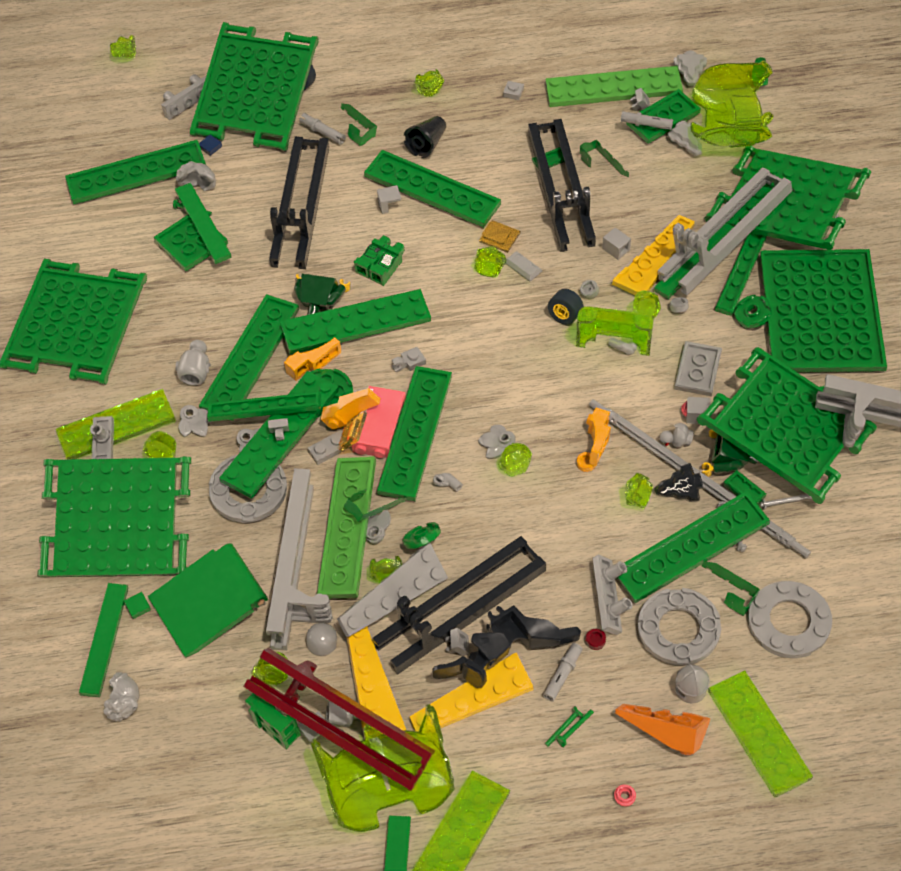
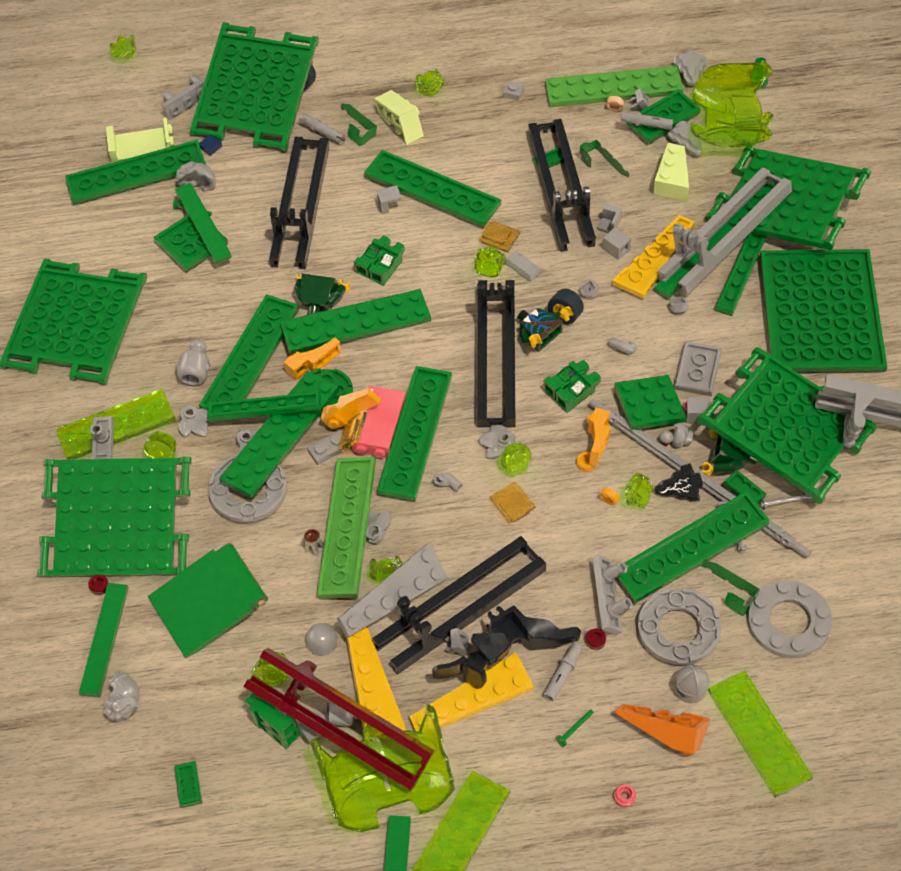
green tile [124,592,151,619] -> none
light grey piece [266,468,333,651] -> none
light grey tile [268,418,289,441] -> none
green piece [344,489,407,522] -> none
light grey plate [392,347,426,372] -> none
green tile [402,522,441,549] -> none
black cone [403,116,447,158] -> none
green piece [545,706,583,747] -> none
clear neon green windscreen [576,306,653,356] -> none
clear neon green hair [632,290,661,324] -> none
green tile [734,295,772,328] -> none
none -> dark red tile [88,575,109,595]
none -> yellowish green panel [106,117,175,163]
none -> green plate [174,761,203,808]
none -> piece [304,529,324,556]
none -> yellowish green wedge [374,90,424,145]
none -> black piece [477,280,516,428]
none -> clear yellow piece [490,481,536,523]
none -> torso [517,307,573,353]
none -> green hips [543,360,601,413]
none -> light grey panel [598,203,622,233]
none -> light orange tile [599,487,620,505]
none -> light nougat tile [606,96,624,111]
none -> green plate [614,375,687,430]
none -> yellowish green wedge [654,143,689,202]

